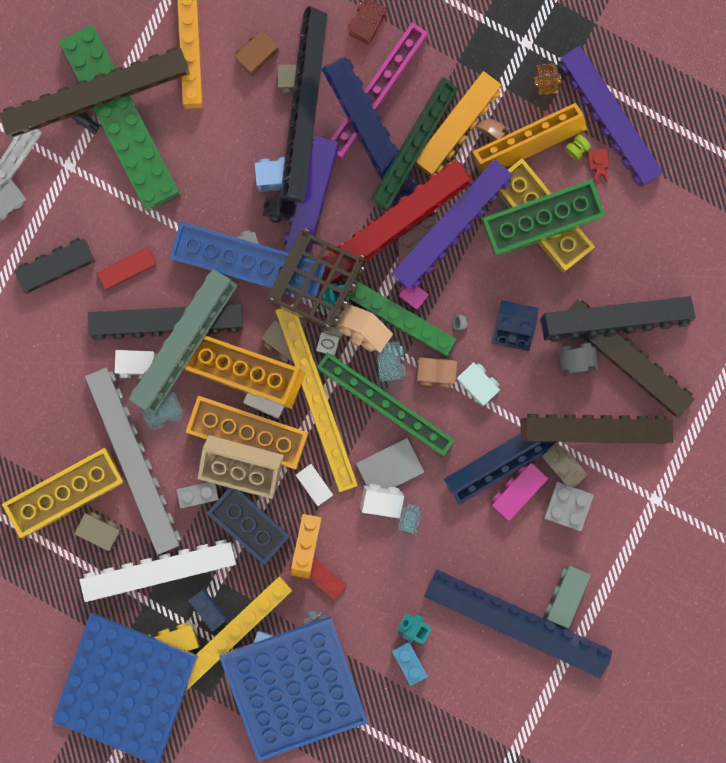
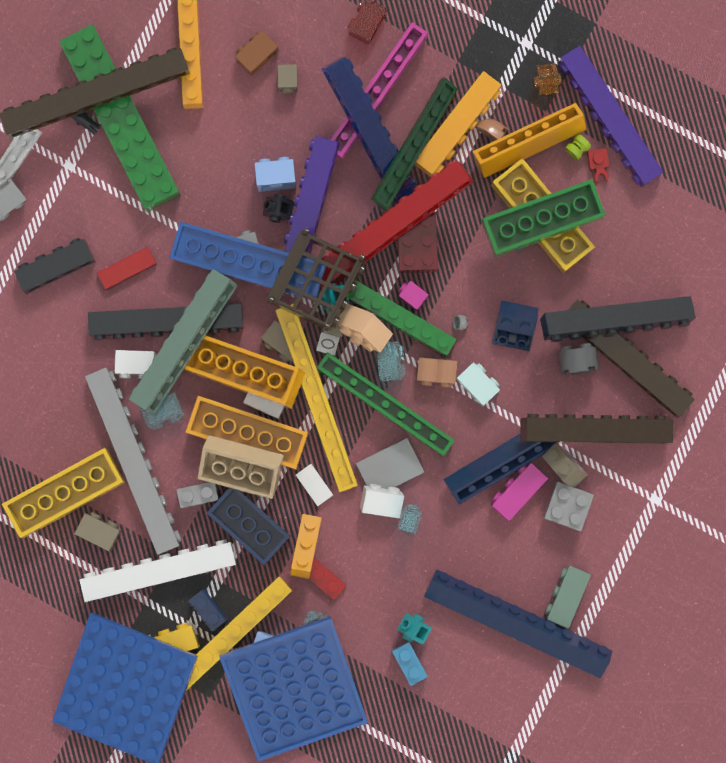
black beam [281,6,327,203] -> none
dark purple brick [391,159,512,291] -> none

